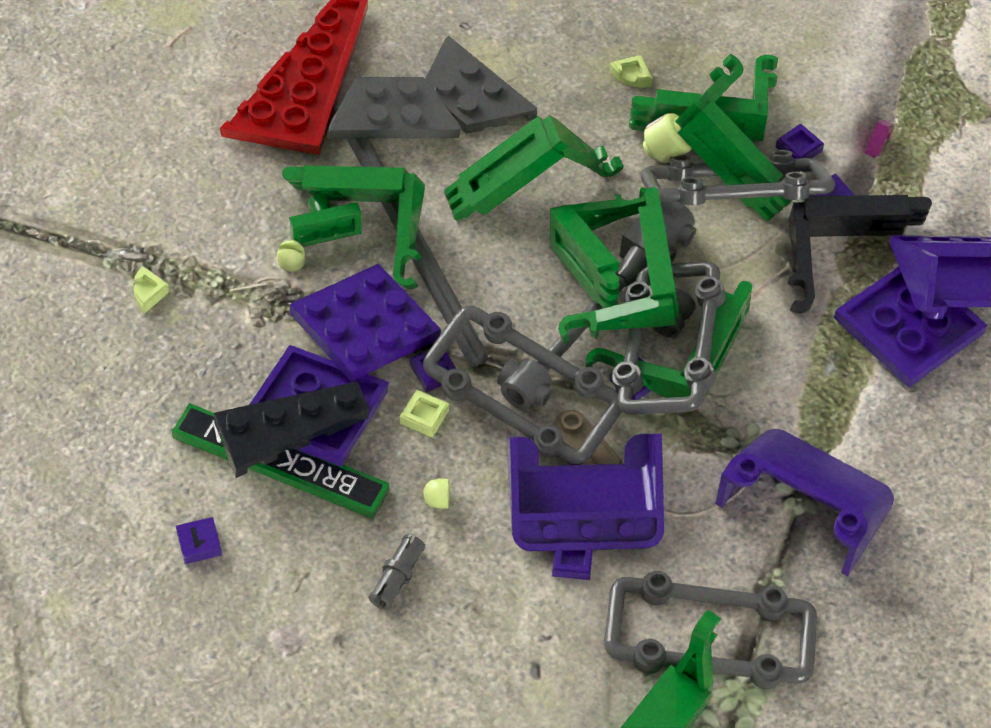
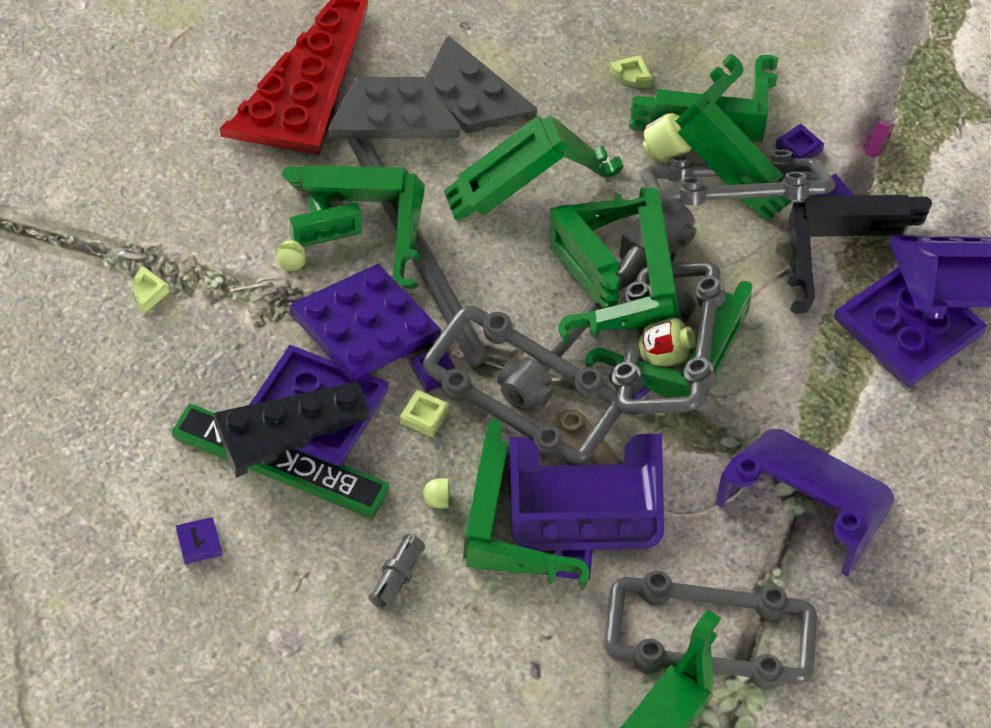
none -> green hinge [463,420,589,590]
none -> yellowish green head [639,318,696,368]

